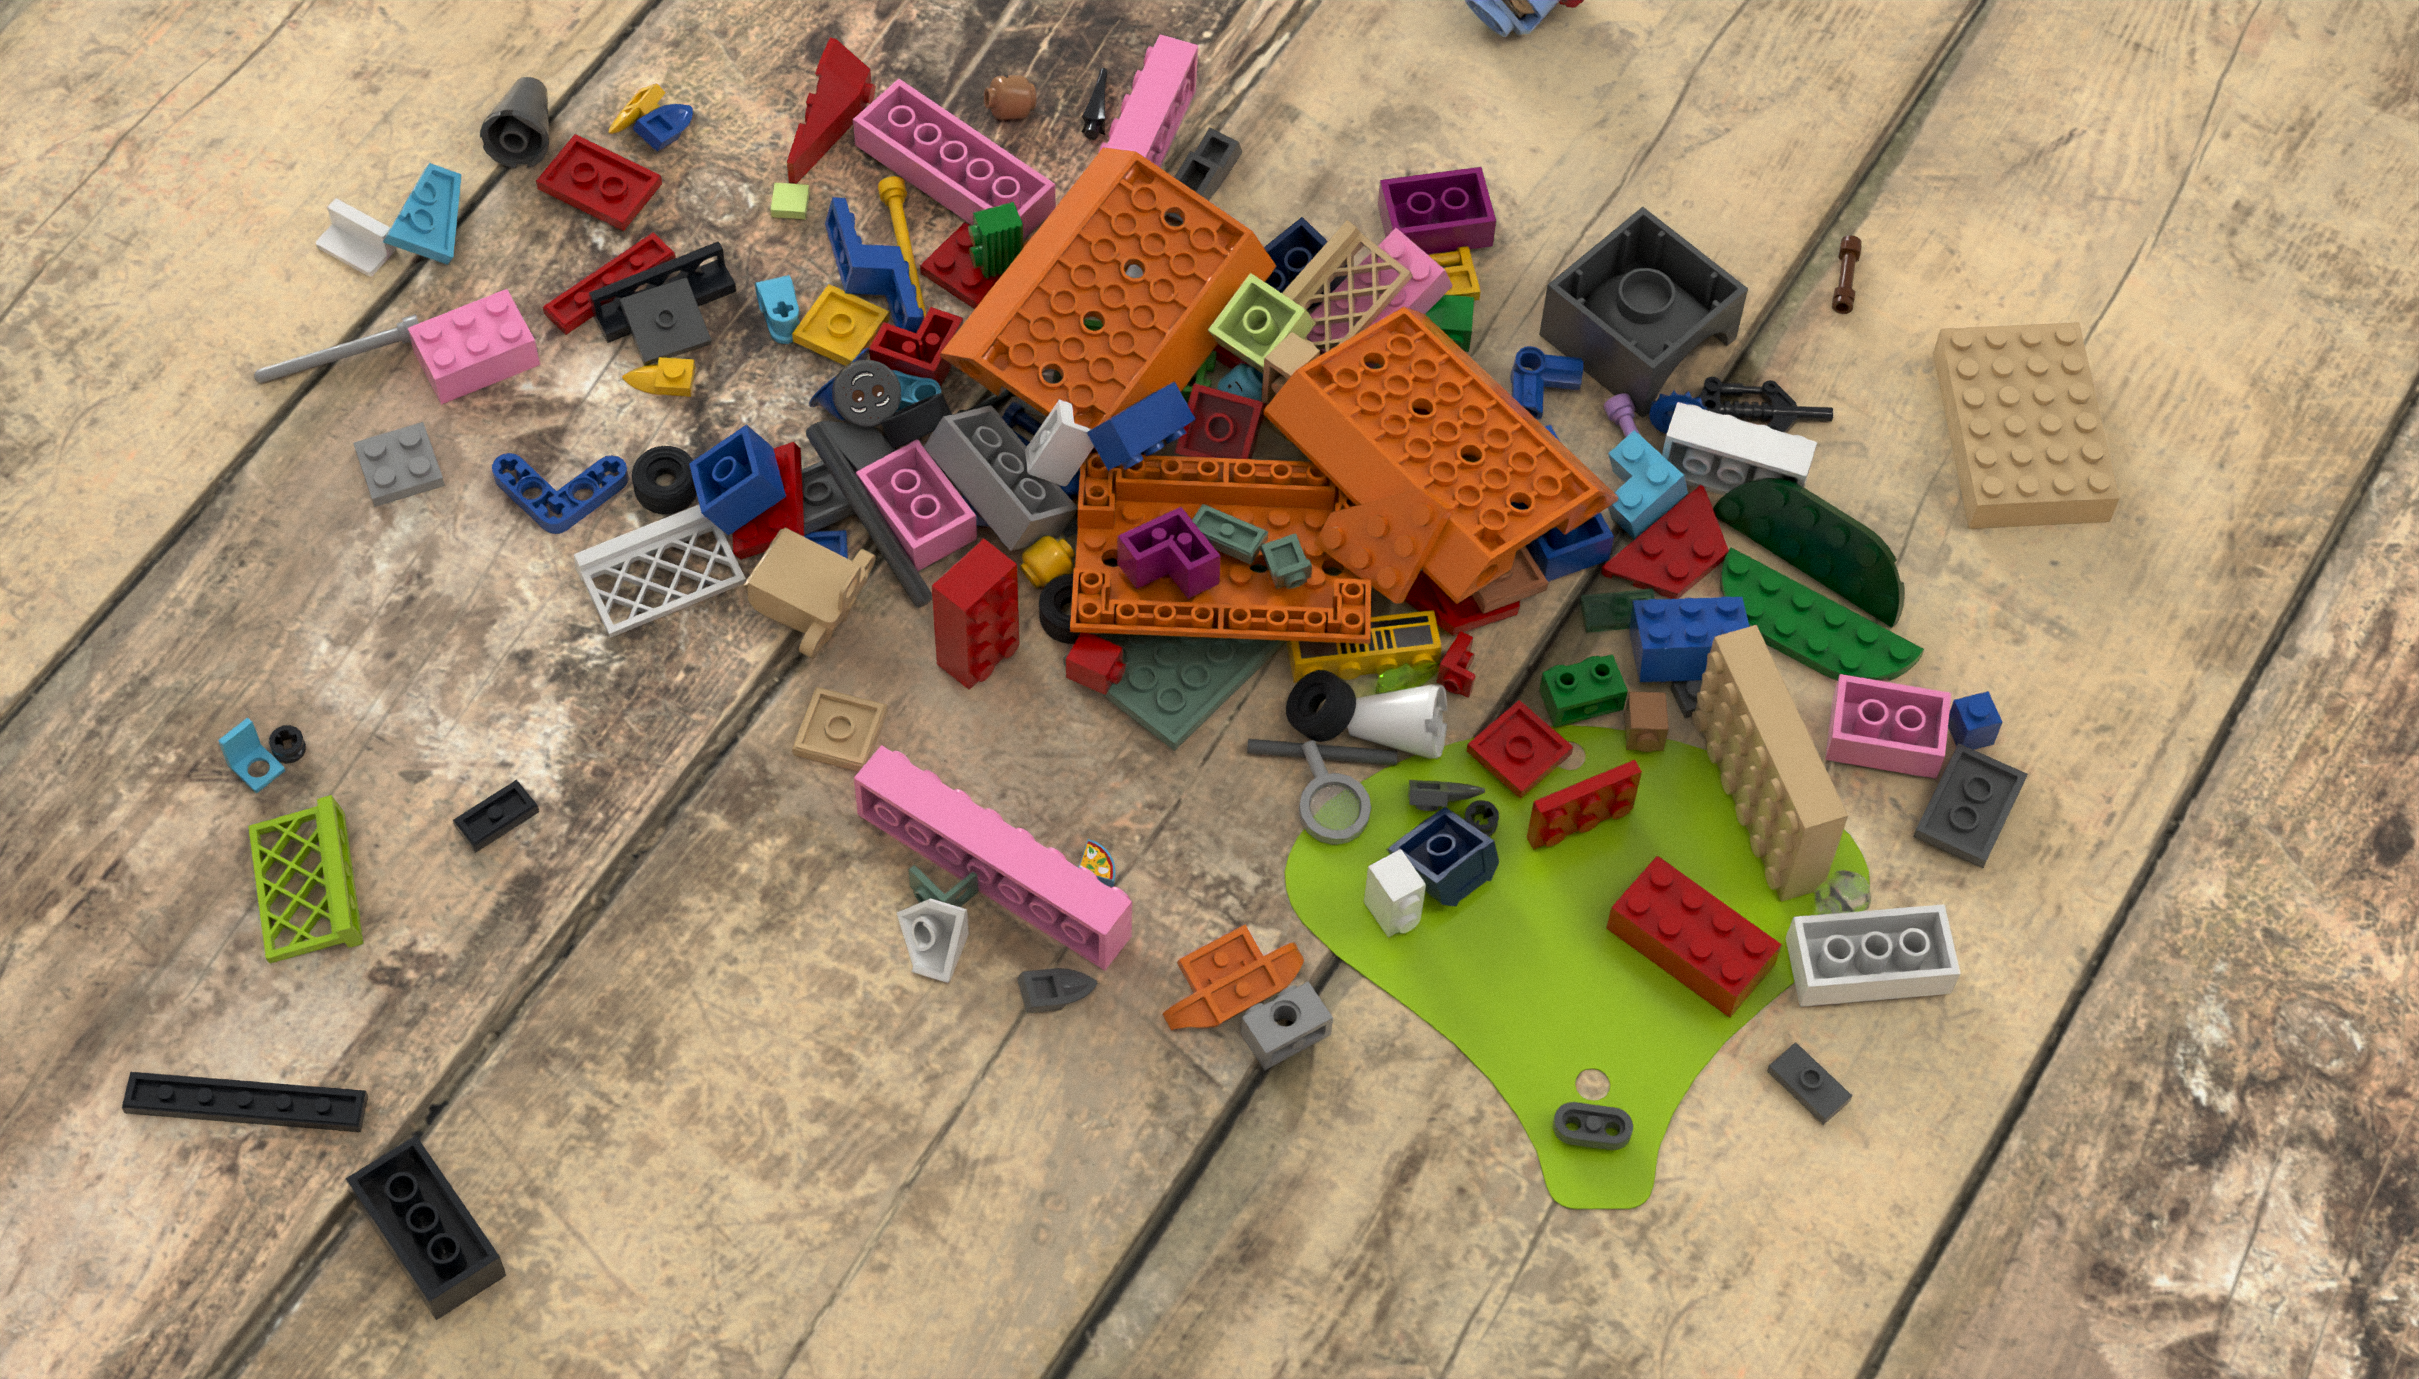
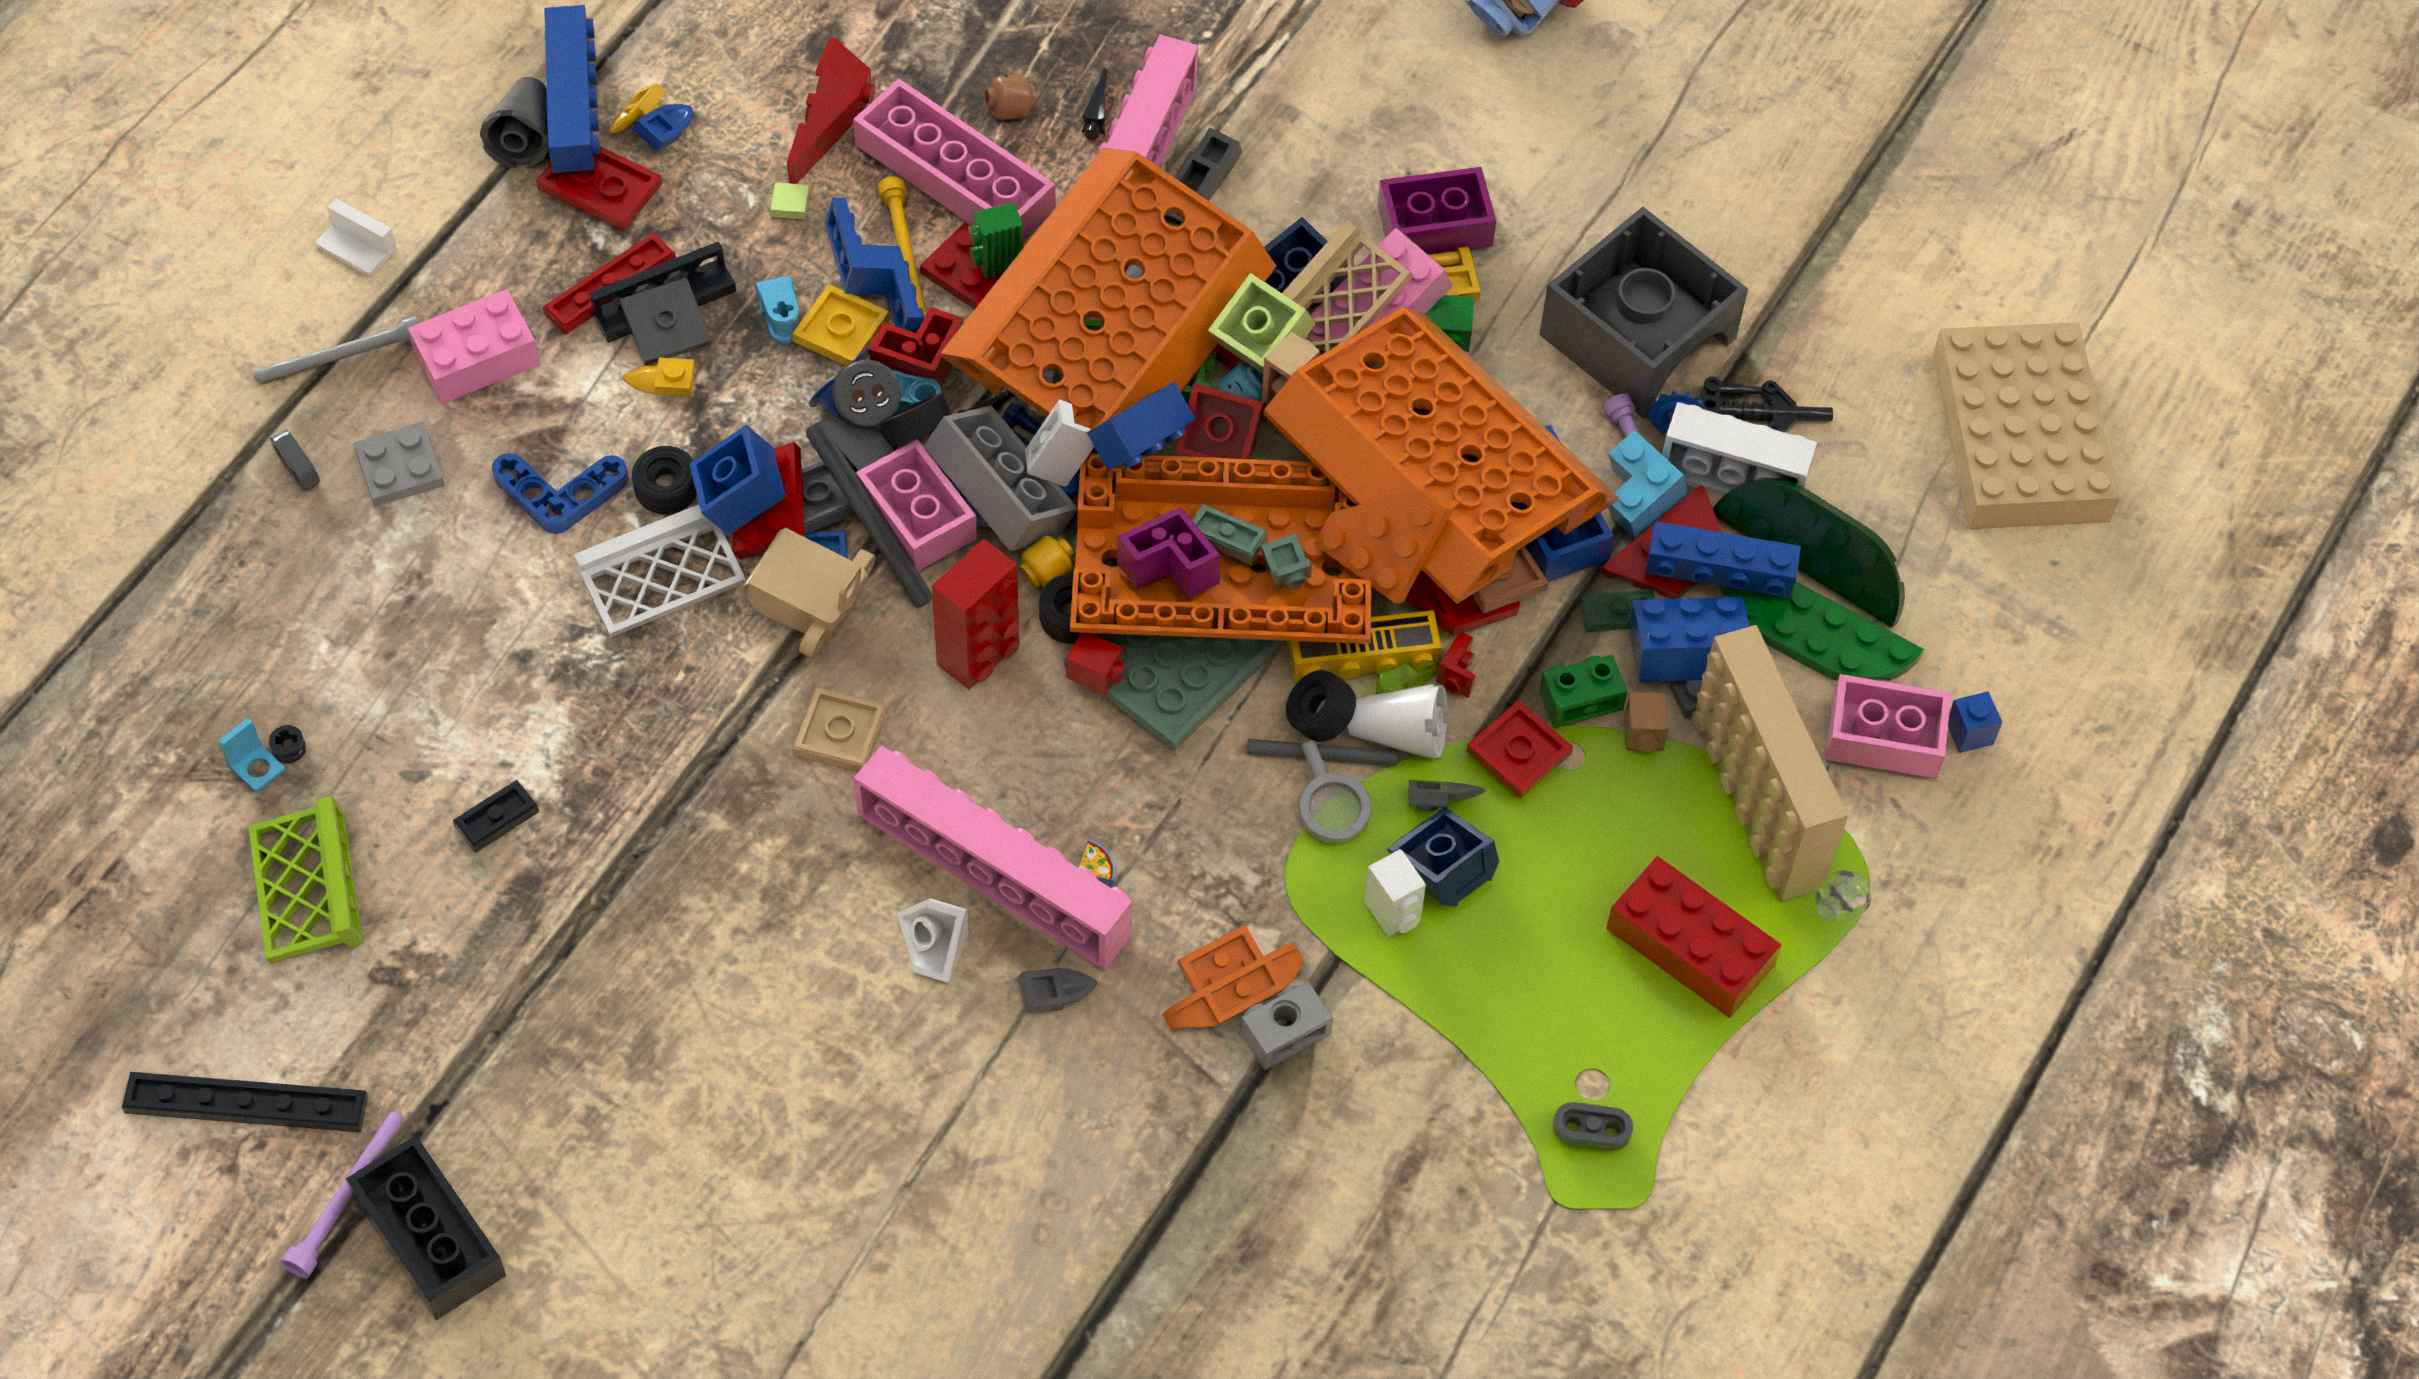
medium azure wing [383,163,461,265] -> none
sand green bracket [908,865,978,907] -> none
black bush [1464,800,1499,837] -> none
blue piece [1510,346,1583,419] -> none
red plate [1526,760,1642,850] -> none
dark grey plate [1767,1042,1853,1125] -> none
white brick [1785,904,1961,1007] -> none
reddish brown bar [1832,235,1862,314] -> none
dark grey plate [1913,743,2028,868] -> none
none -> dark grey beam [270,429,320,491]
none -> lavender piece [280,1111,403,1279]
none -> blue brick [544,5,600,173]
none -> blue brick [1645,521,1801,598]

